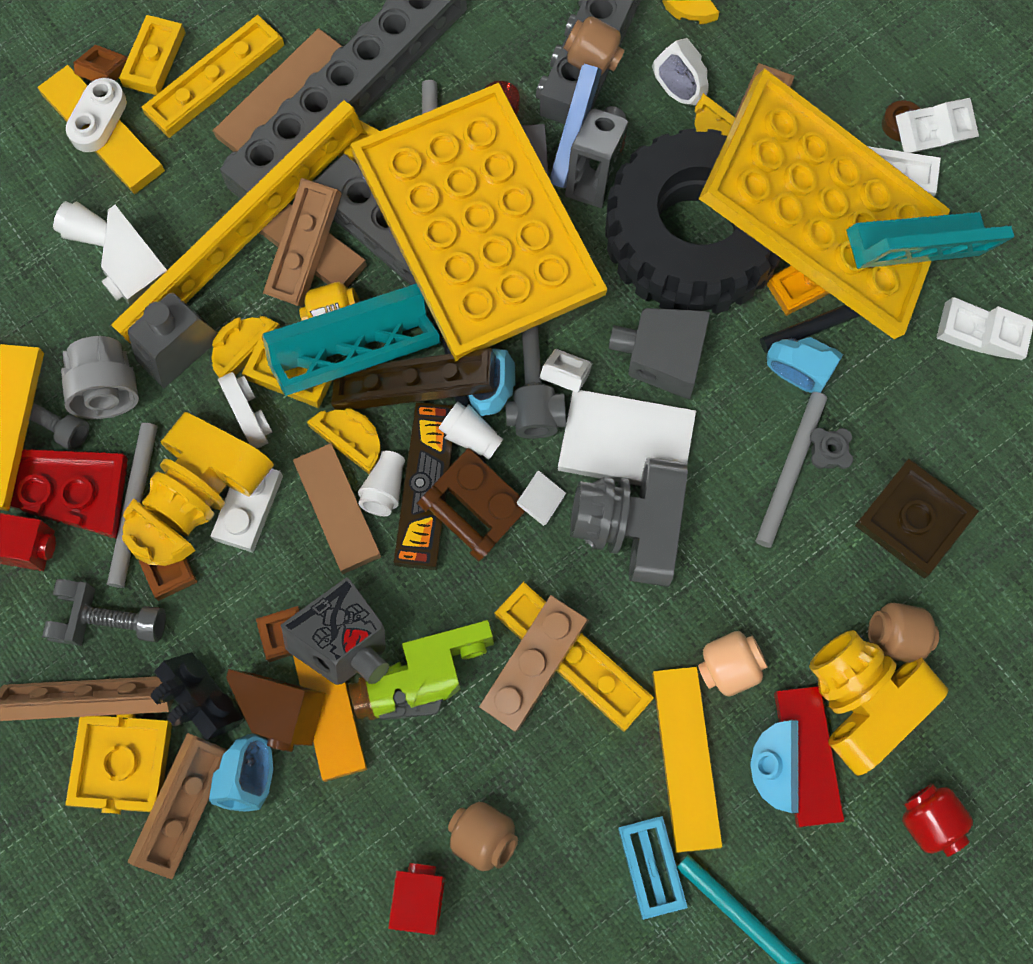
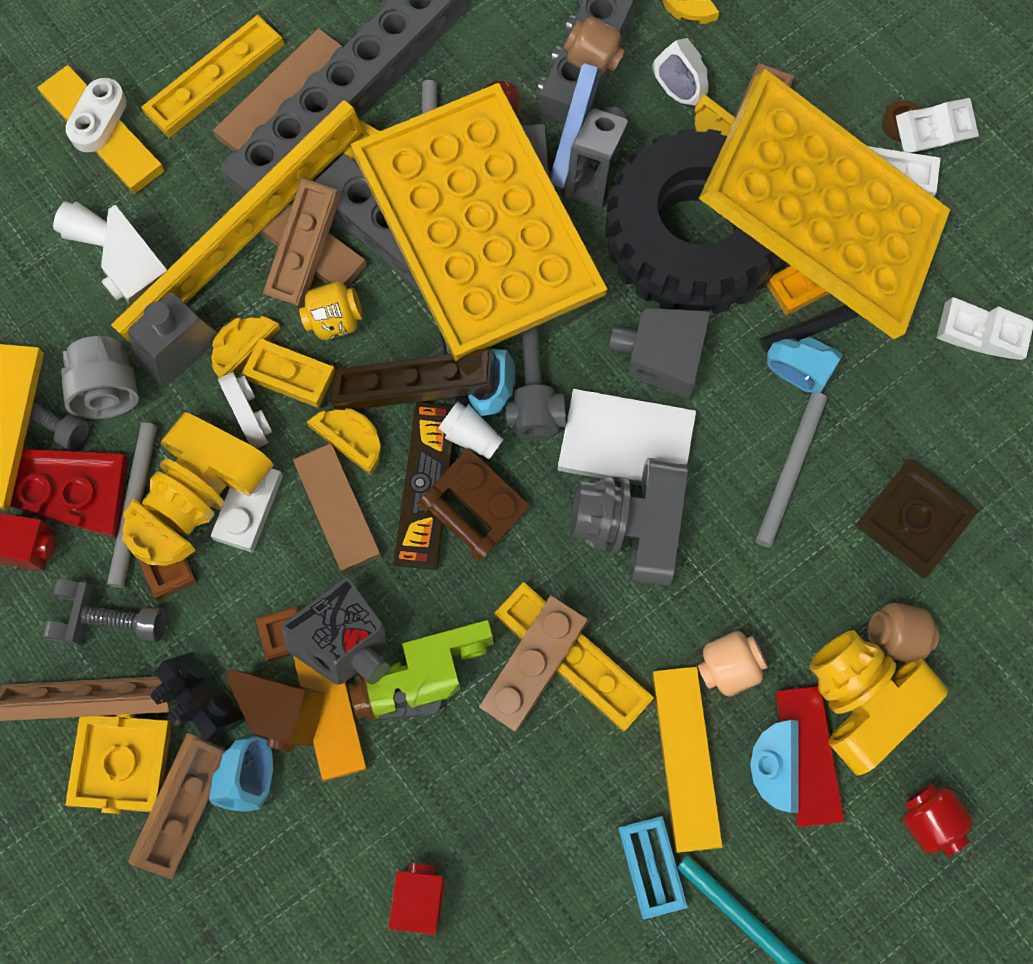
dark orange tile [73,45,128,81] -> none
yellow plate [119,15,186,95] -> none
teal fence [262,283,440,396] -> none
white cone [358,451,405,516] -> none
medium nougat head [448,802,518,871] -> none
white piece [517,471,566,526] -> none
white tile [540,349,593,393] -> none
dark grey plate [810,428,853,469] -> none
teal fence [846,212,1015,269] -> none

